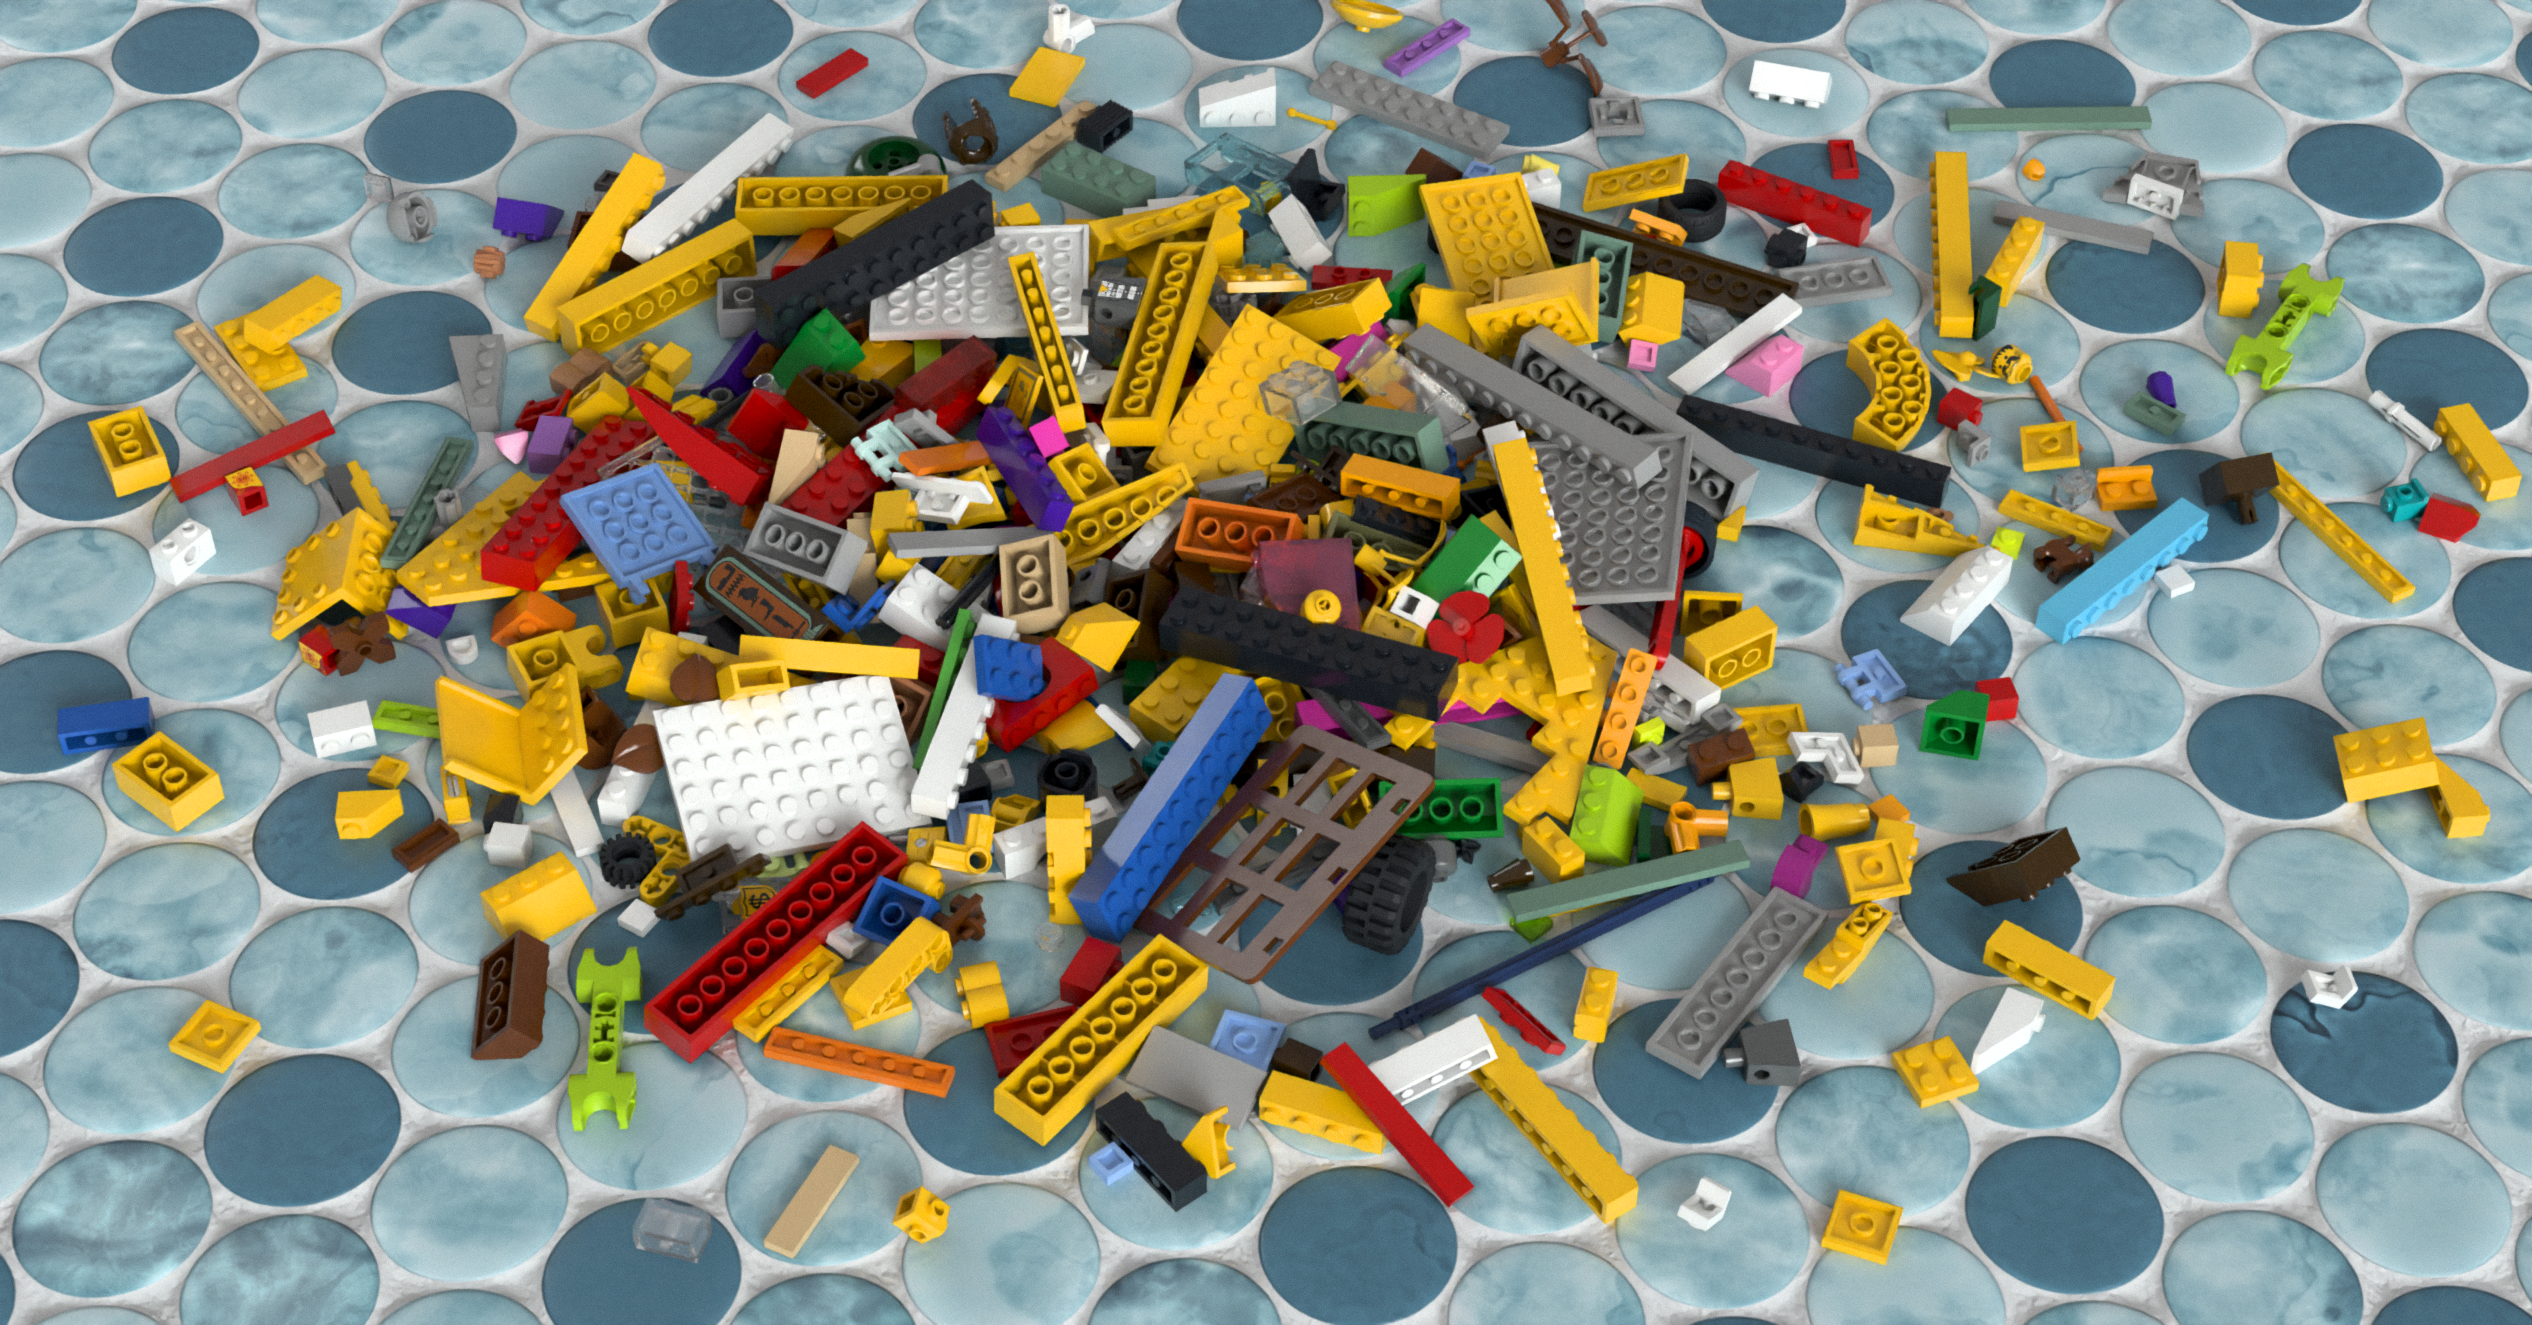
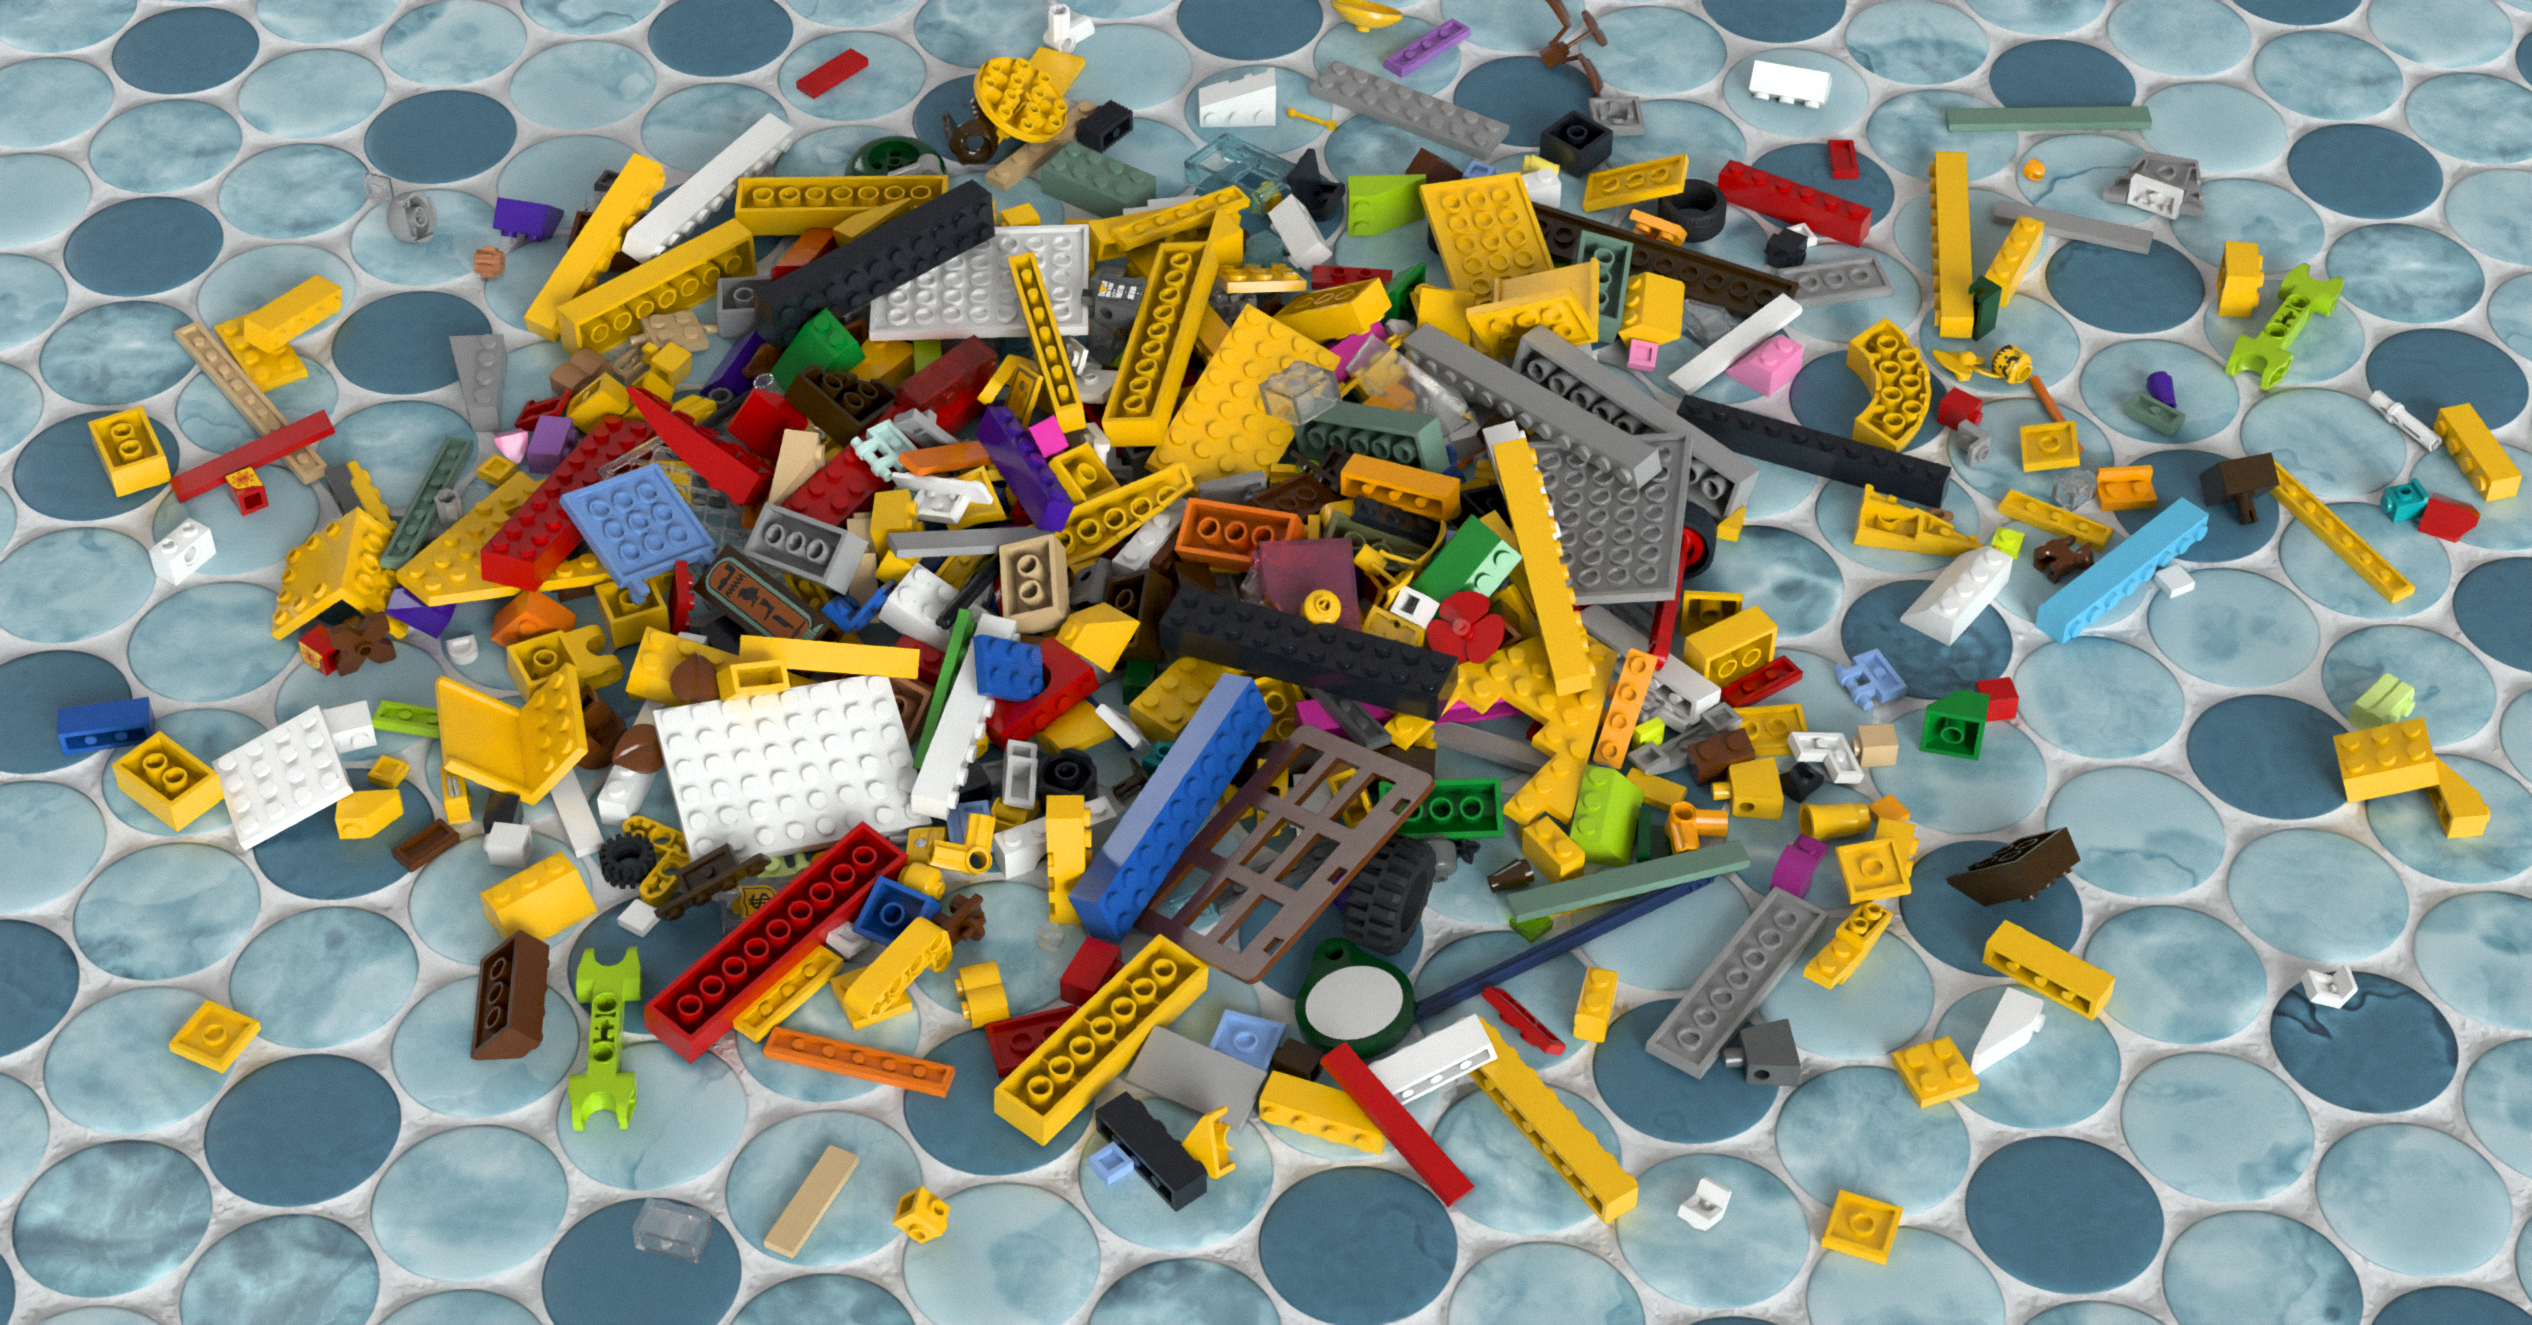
none -> white plate [212,705,353,851]
none -> yellow plate [477,454,518,487]
none -> tan plate [628,310,719,352]
none -> yellow bracket [973,57,1068,145]
none -> white slope [1002,739,1038,810]
none -> piece [1295,937,1417,1060]
none -> black brick [1539,110,1613,179]
none -> red tile [1720,655,1803,708]
none -> yellowish green brick [2348,673,2415,730]

